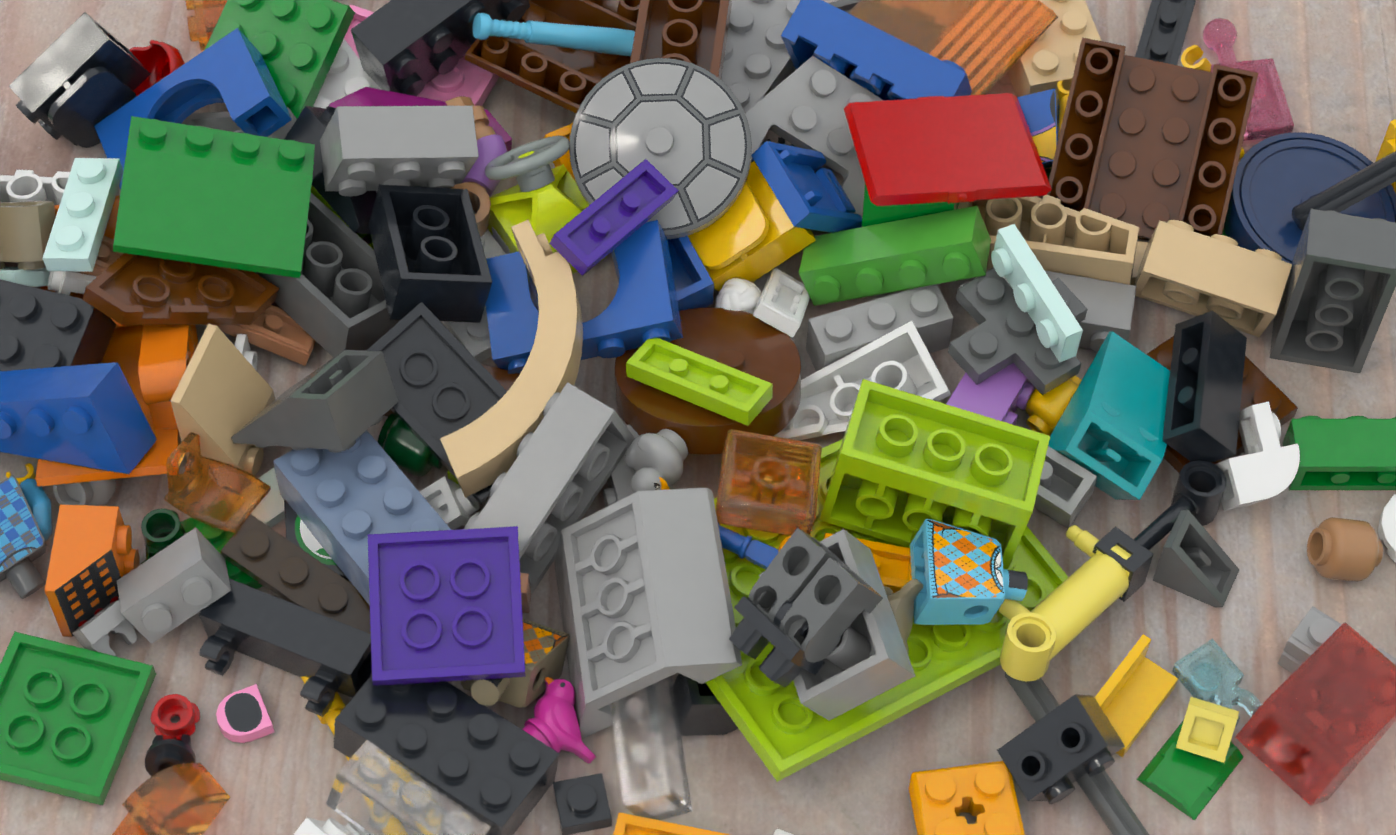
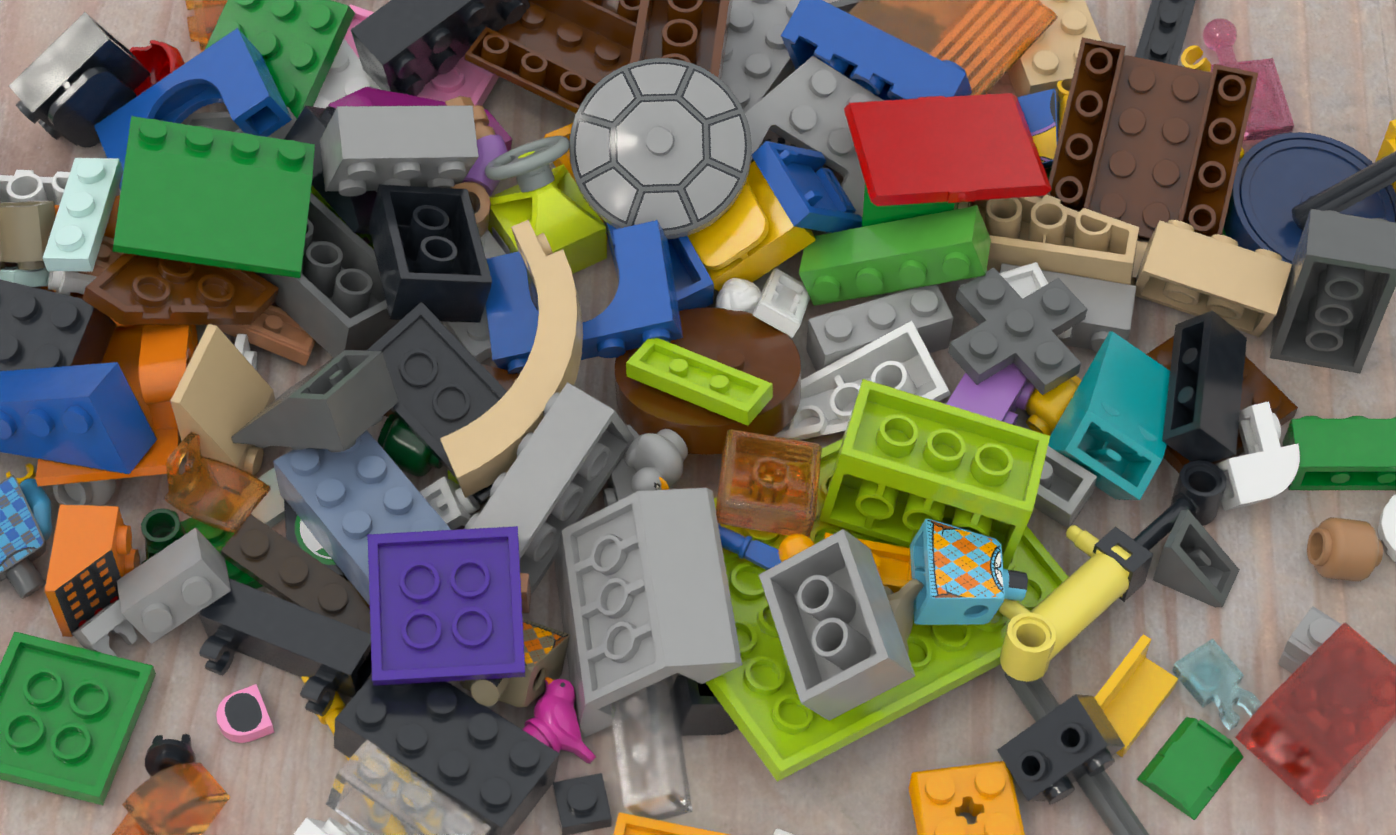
red plate [150,694,200,741] -> none
medium azure piece [473,13,635,56] -> none
dark purple plate [549,159,679,276] -> none
dark grey hips [729,528,883,688] -> none
light aqua plate [991,224,1083,363] -> none
light yellow plate [1176,697,1239,763] -> none

